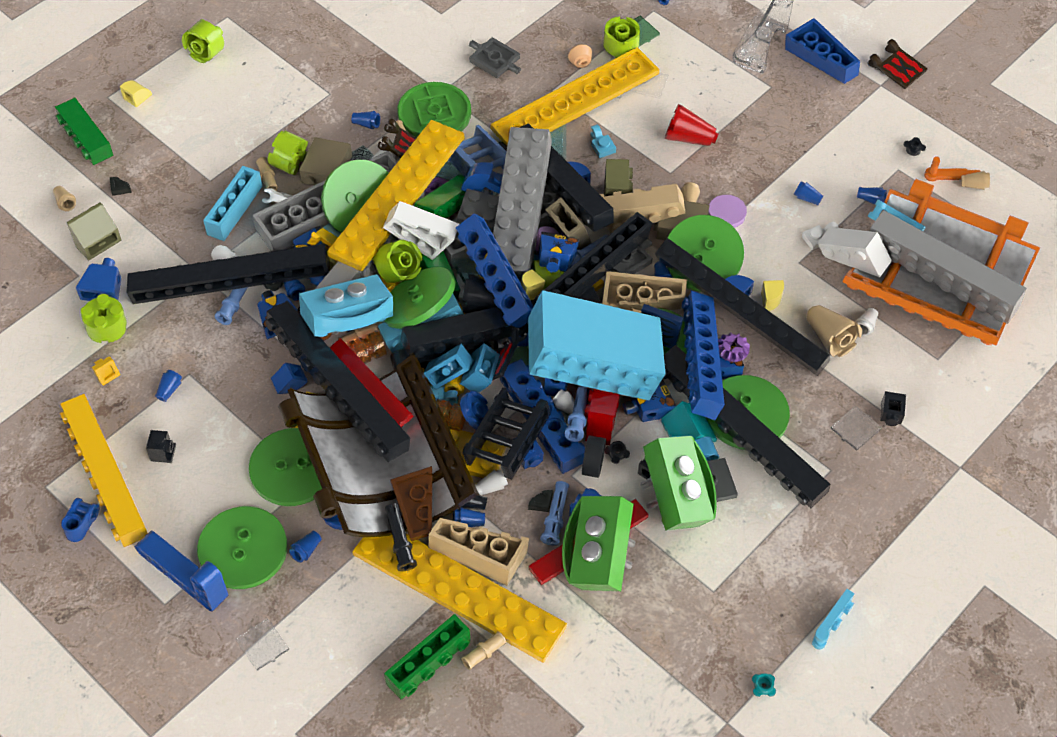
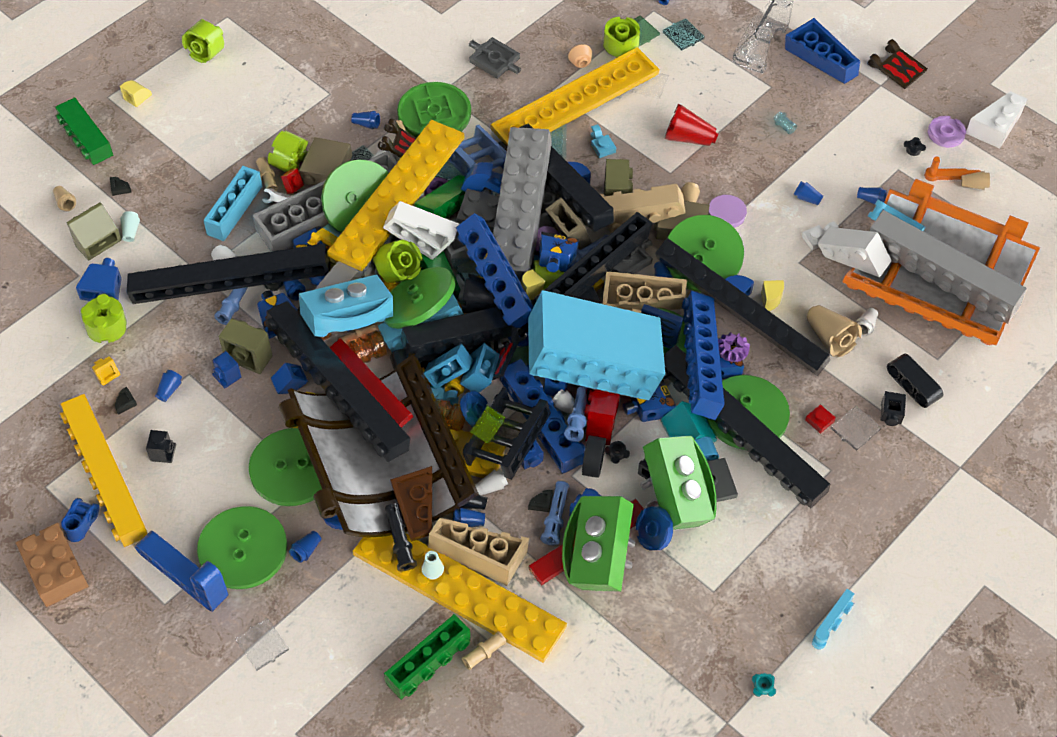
none -> medium nougat piece [15,523,89,607]
none -> pearl dark grey tile [115,387,137,415]
none -> light aqua cone [120,211,140,242]
none -> blue brick [212,351,242,389]
none -> olive brick [218,318,273,374]
none -> red plate [281,168,304,194]
none -> light aqua cone [422,551,444,579]
none -> clear neon green panel [470,405,505,443]
none -> blue tile [636,506,673,551]
none -> clear light blue piece [663,18,705,51]
none -> clear light blue pin [774,111,797,134]
none -> red plate [805,404,836,434]
none -> black beam [887,353,943,408]
none -> lavender tile [928,116,966,148]
none -> white wedge [966,91,1027,149]

